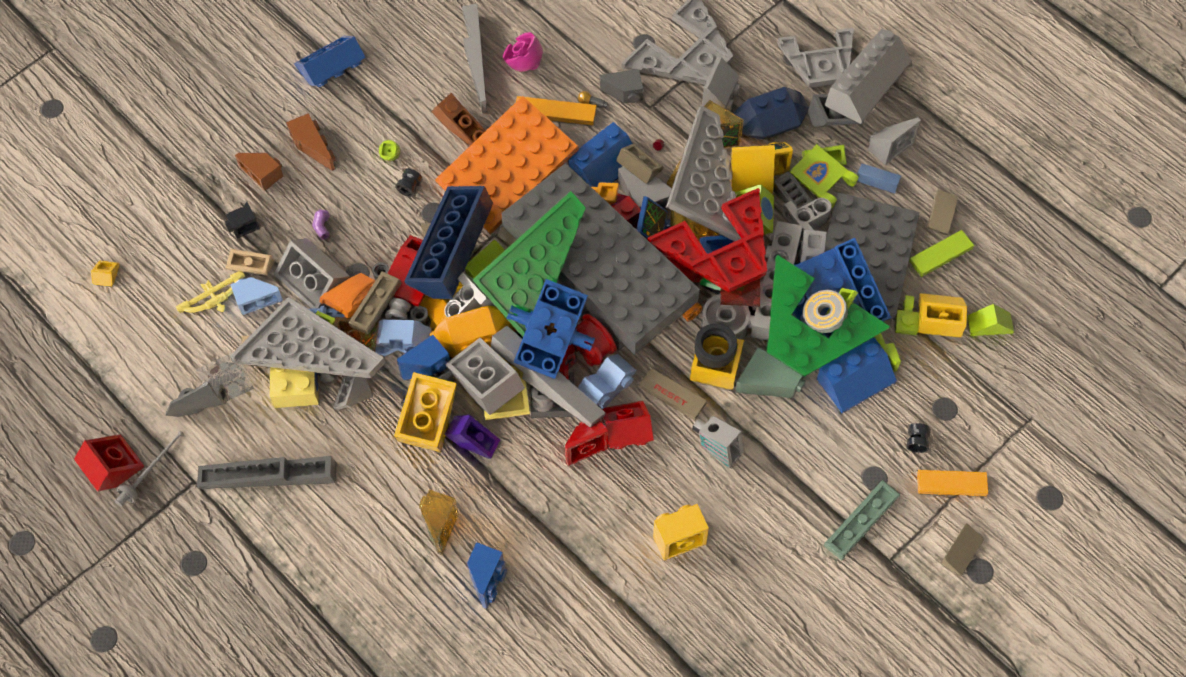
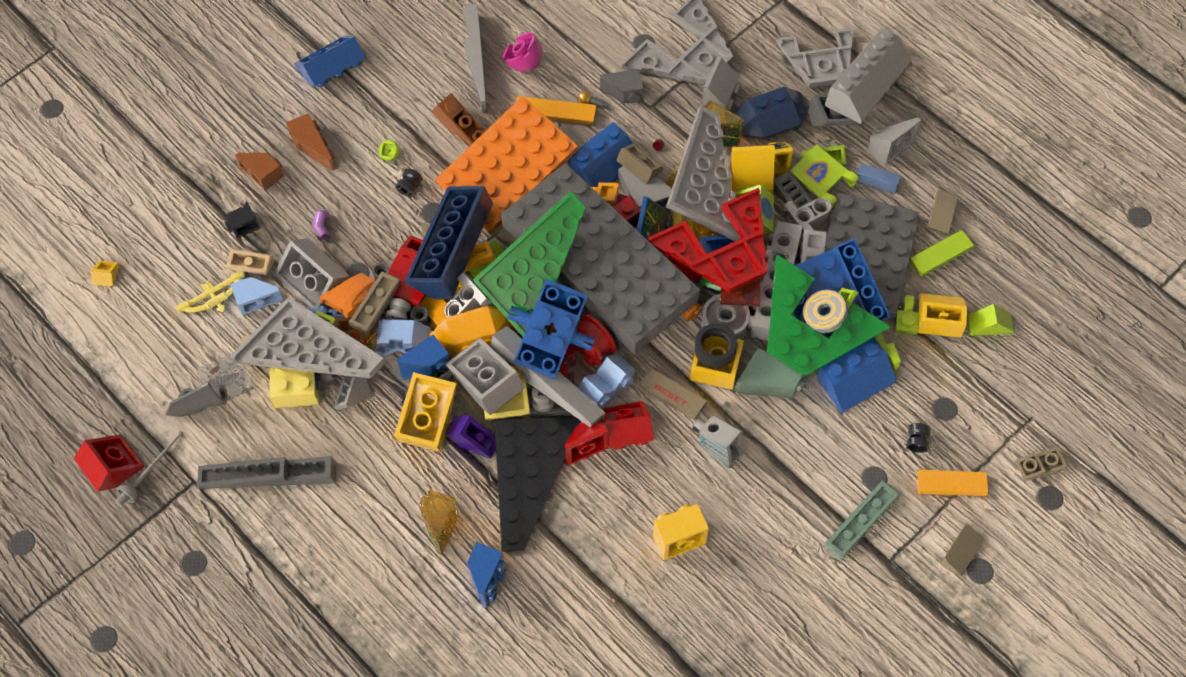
none -> light orange tile [464,241,495,272]
none -> black wing [494,417,581,552]
none -> dark tan slope [1015,446,1067,481]

